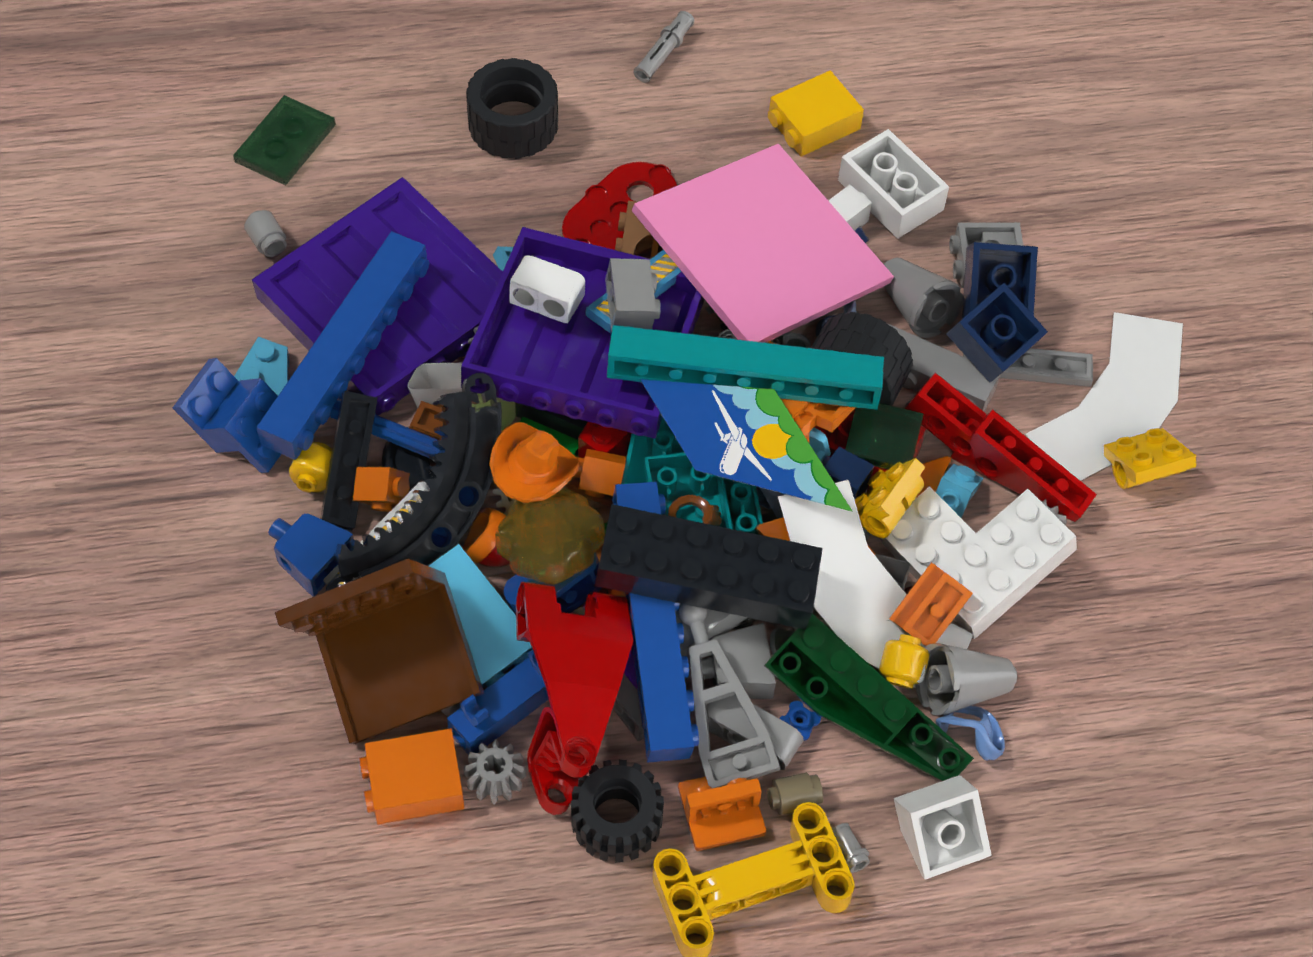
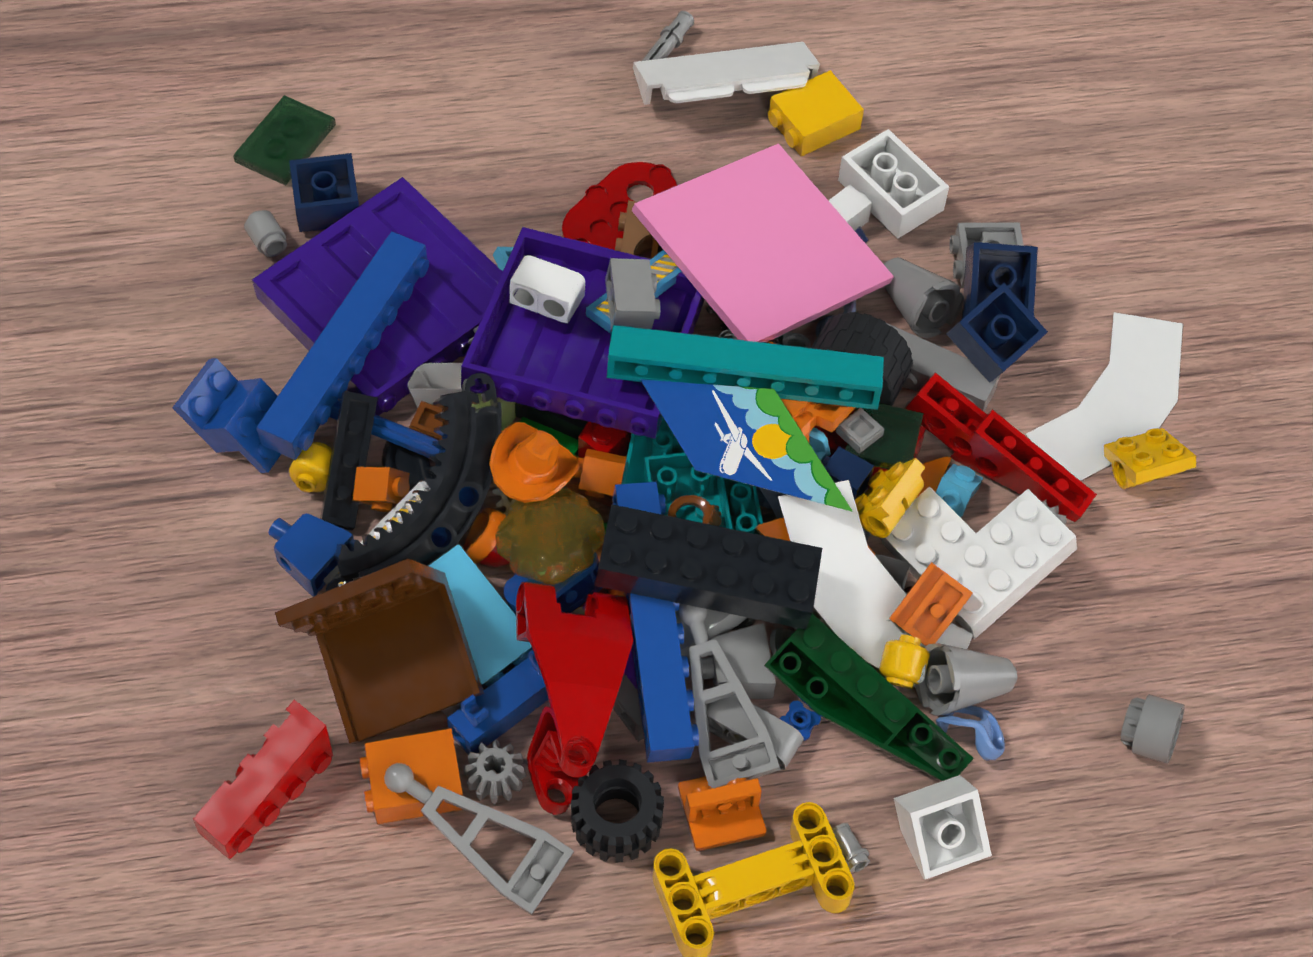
medium azure wing [234,337,289,395] -> none
black tyre [466,58,558,159] -> none
dark tan brick [767,772,823,815] -> none
light grey tile [963,348,1093,387] -> none
none -> red wedge [193,699,333,860]
none -> dark blue brick [289,153,359,232]
none -> light grey plate [384,763,574,915]
none -> white slope [633,42,820,105]
none -> light grey tile [836,408,884,454]
none -> light grey piece [1121,694,1185,764]

